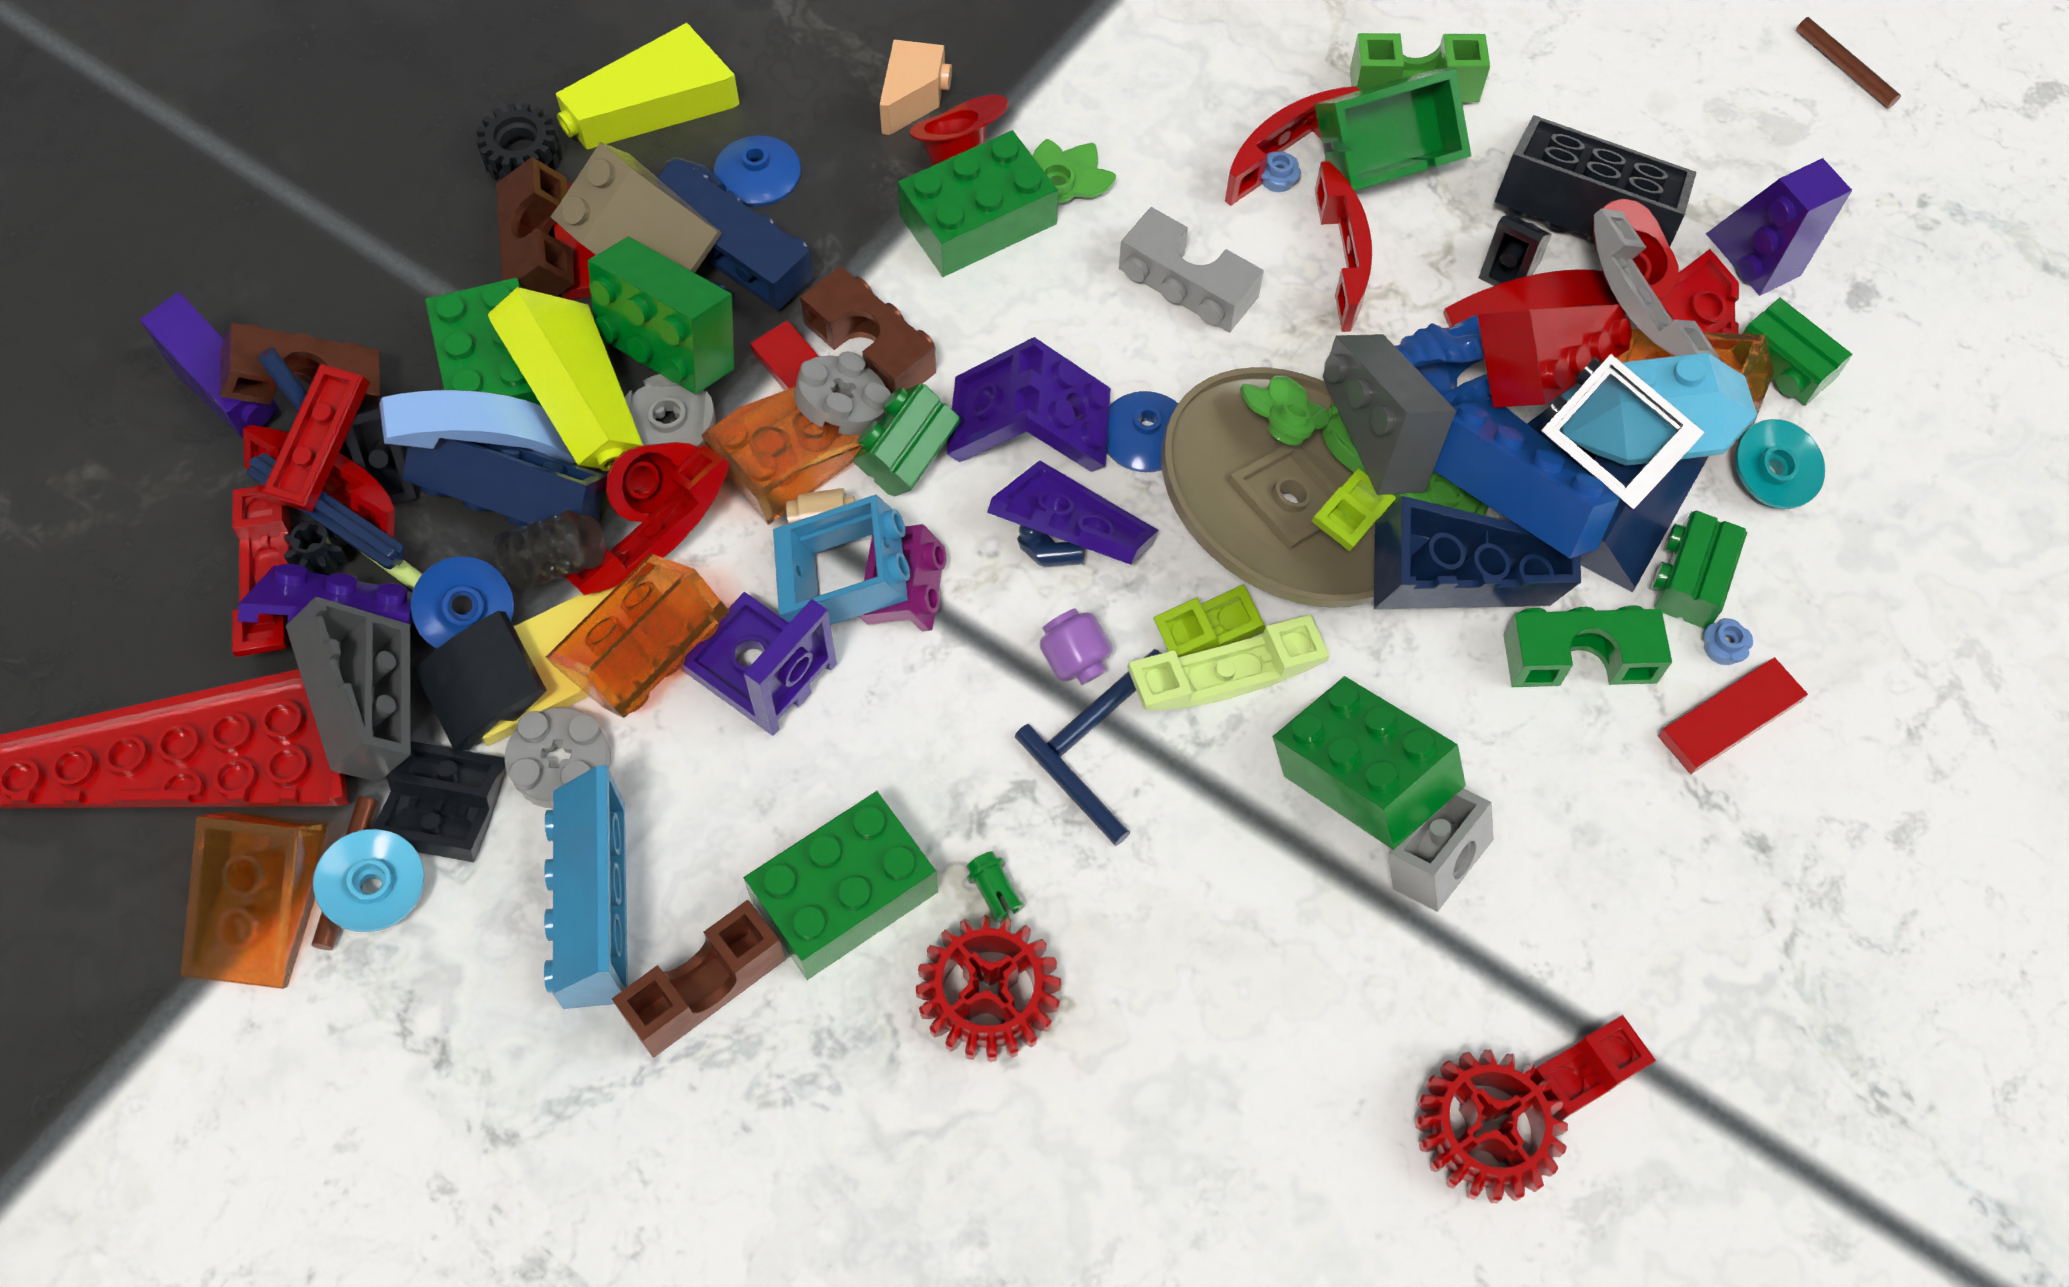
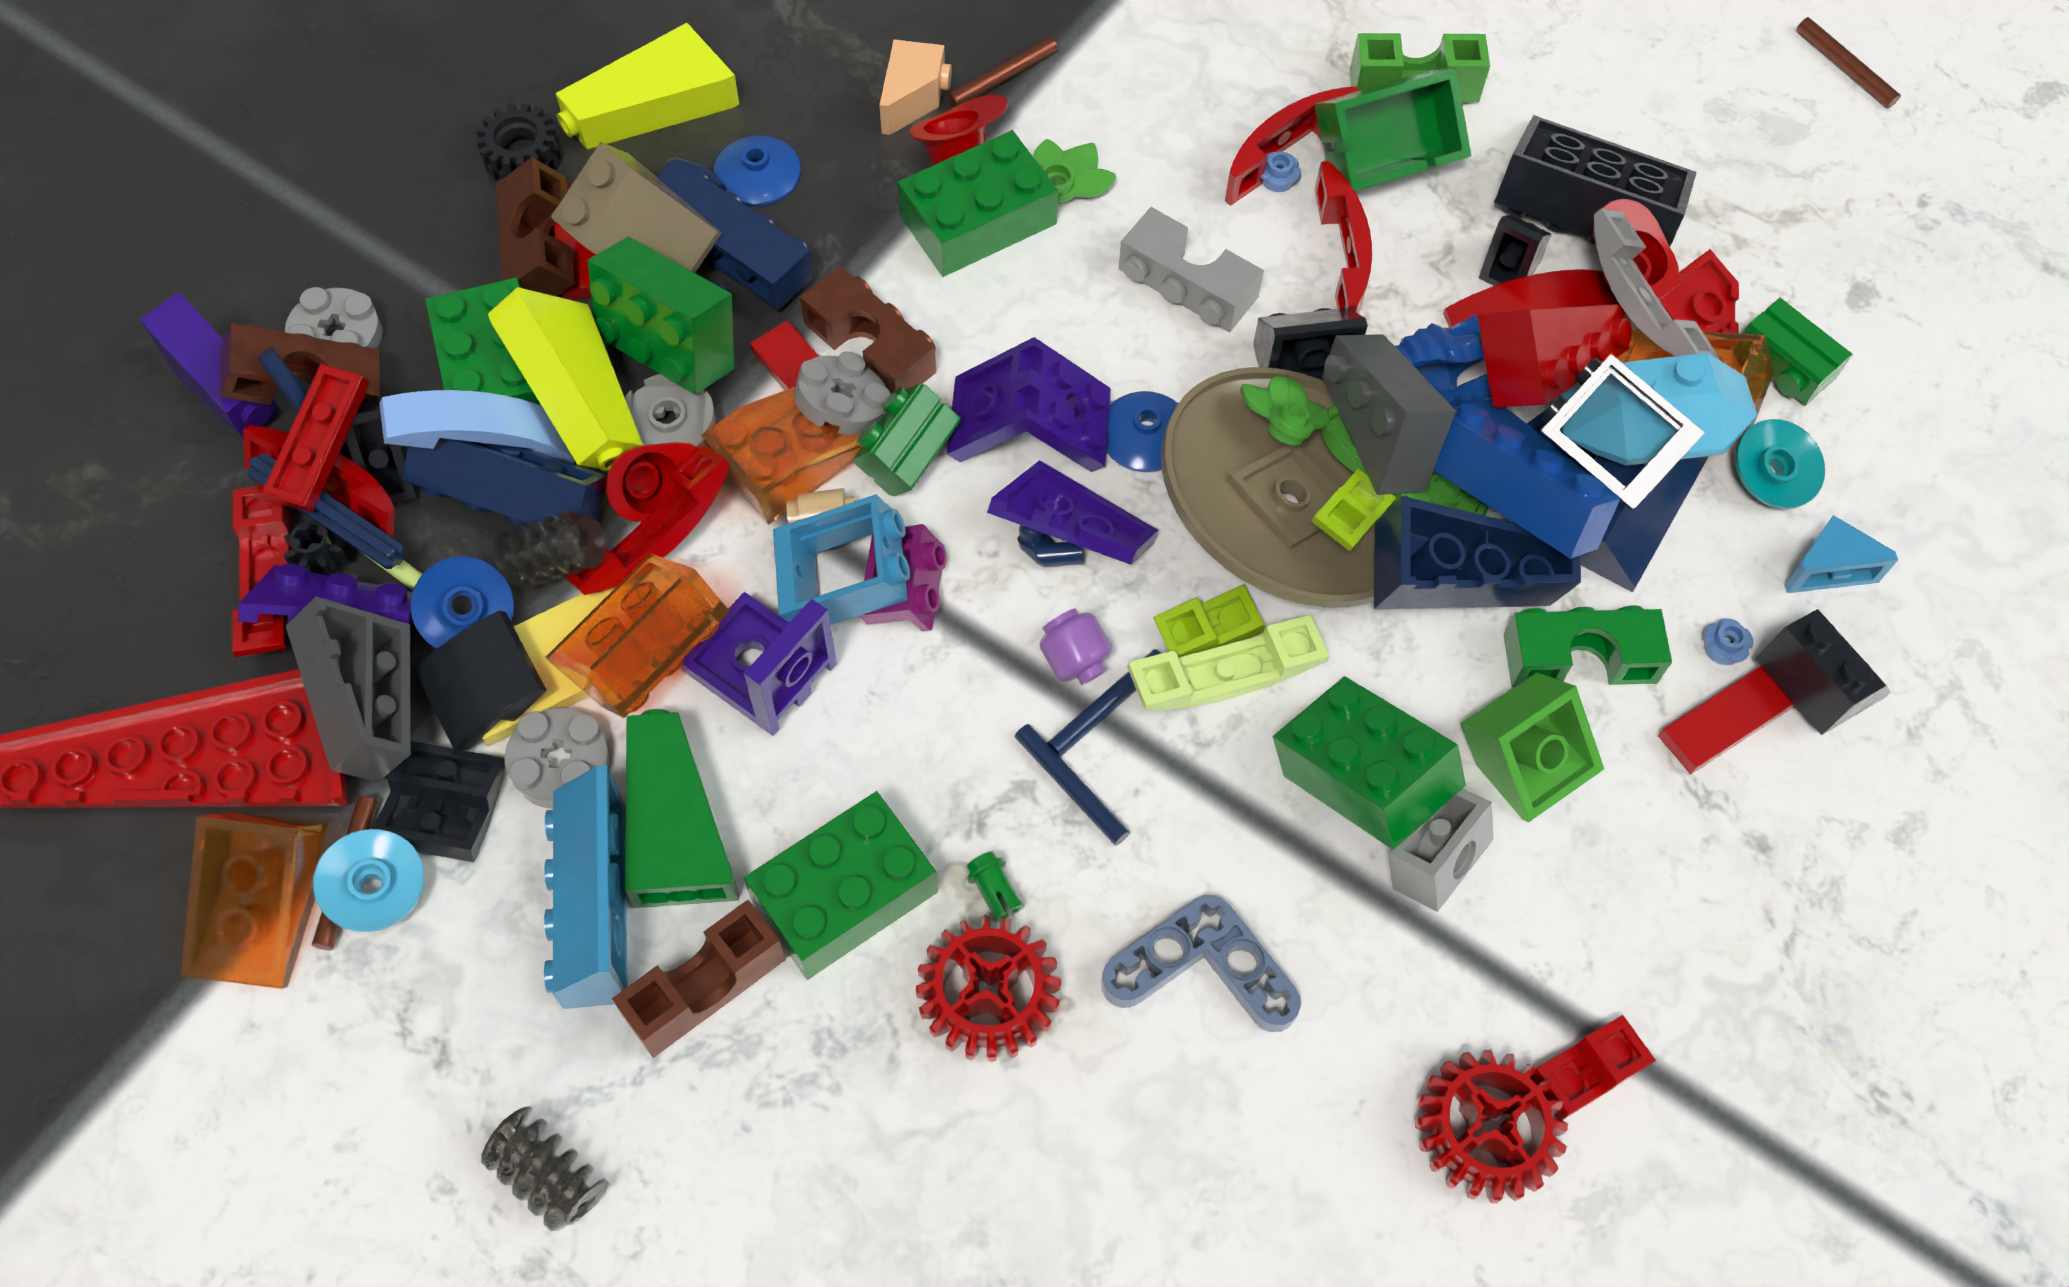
green brick [1651,510,1748,629] -> none
dark purple wedge [1706,158,1852,296] -> none
none -> light grey plate [285,287,383,349]
none -> clear smoke piece [481,1106,610,1231]
none -> green slope [625,709,739,908]
none -> copper bar [947,36,1058,108]
none -> sand blue beam [1101,895,1301,1032]
none -> black slope [1253,308,1368,382]
none -> bright green slope [1460,672,1605,822]
none -> black slope [1755,609,1891,735]
none -> dark azure slope [1784,515,1898,593]

